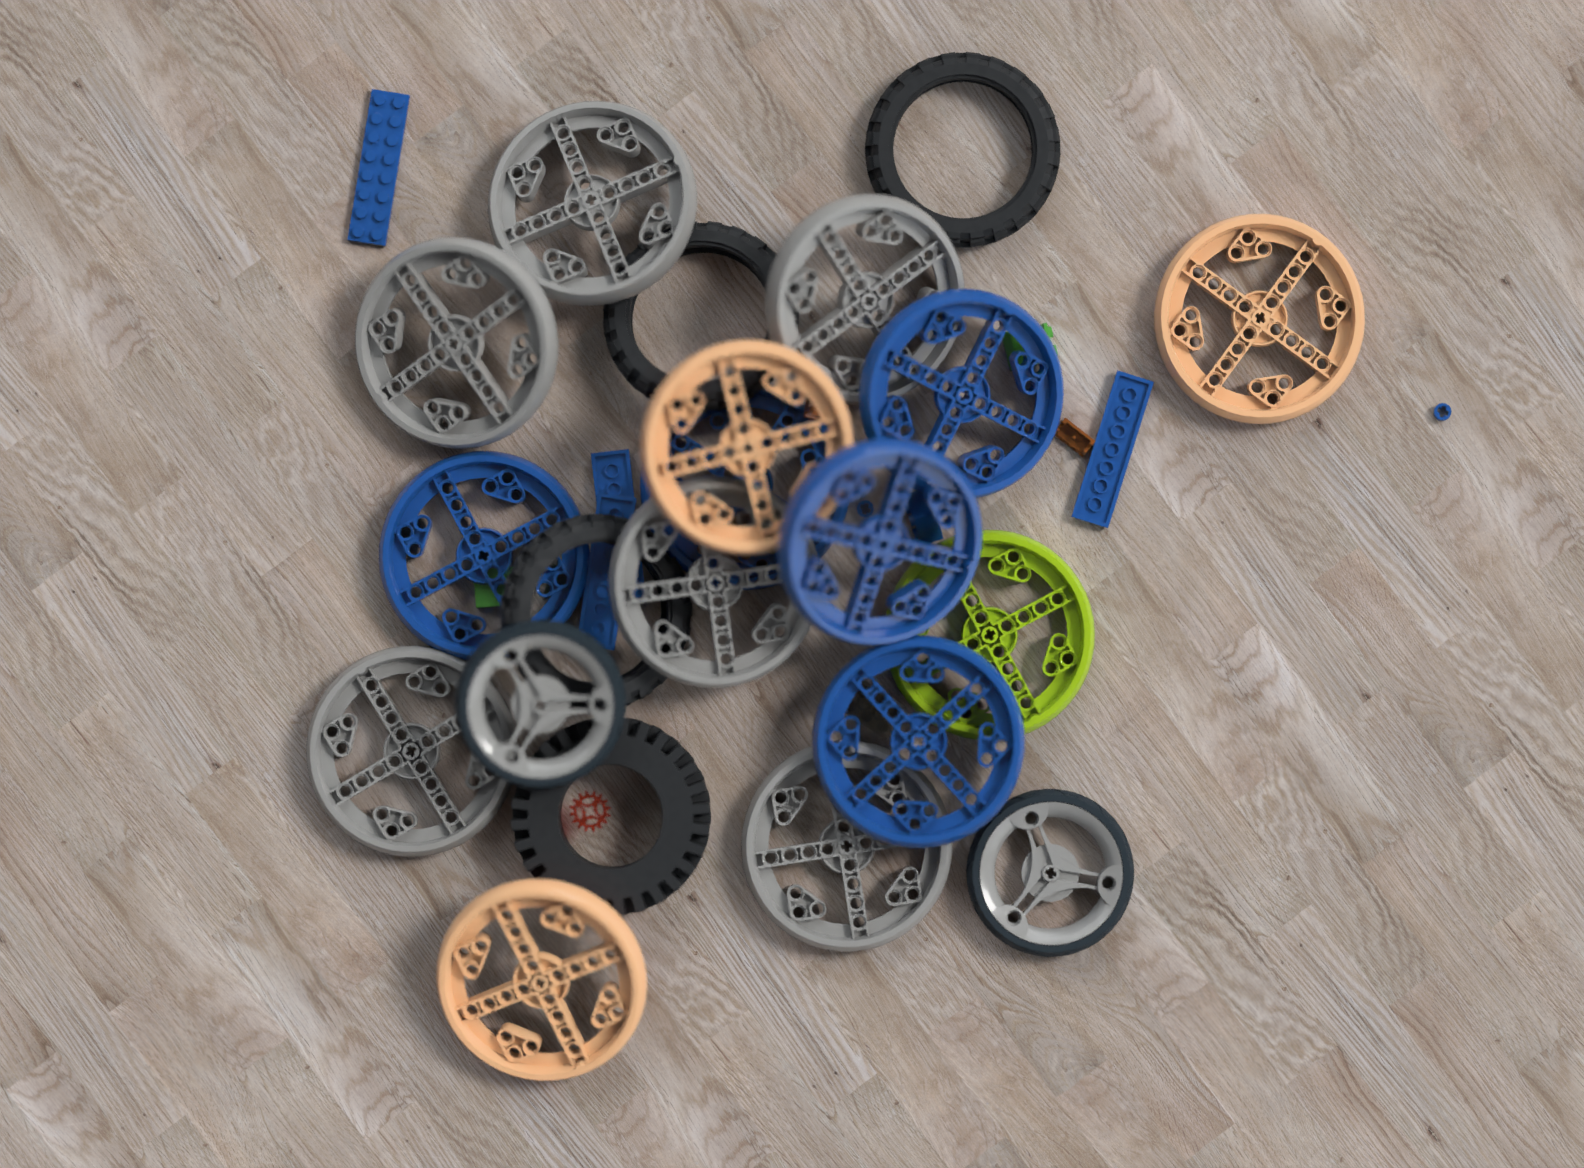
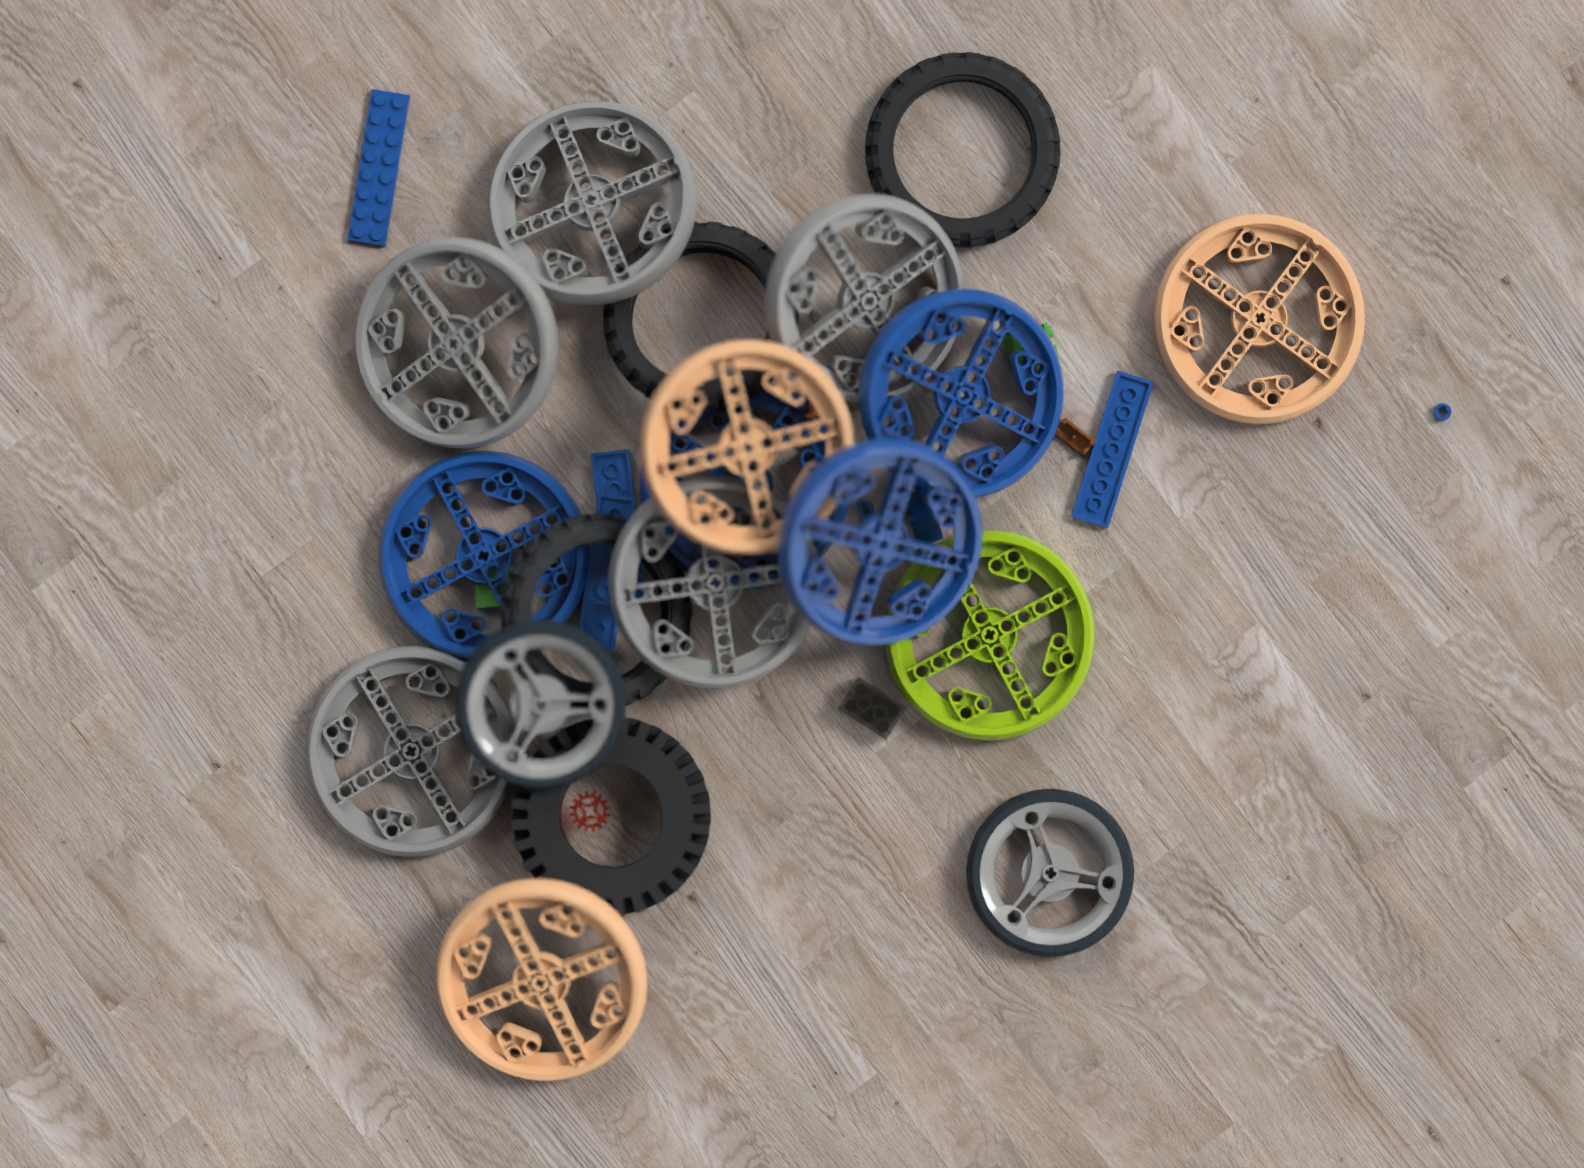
light grey wheel [741,740,952,952] -> none
blue wheel [812,635,1025,848] -> none

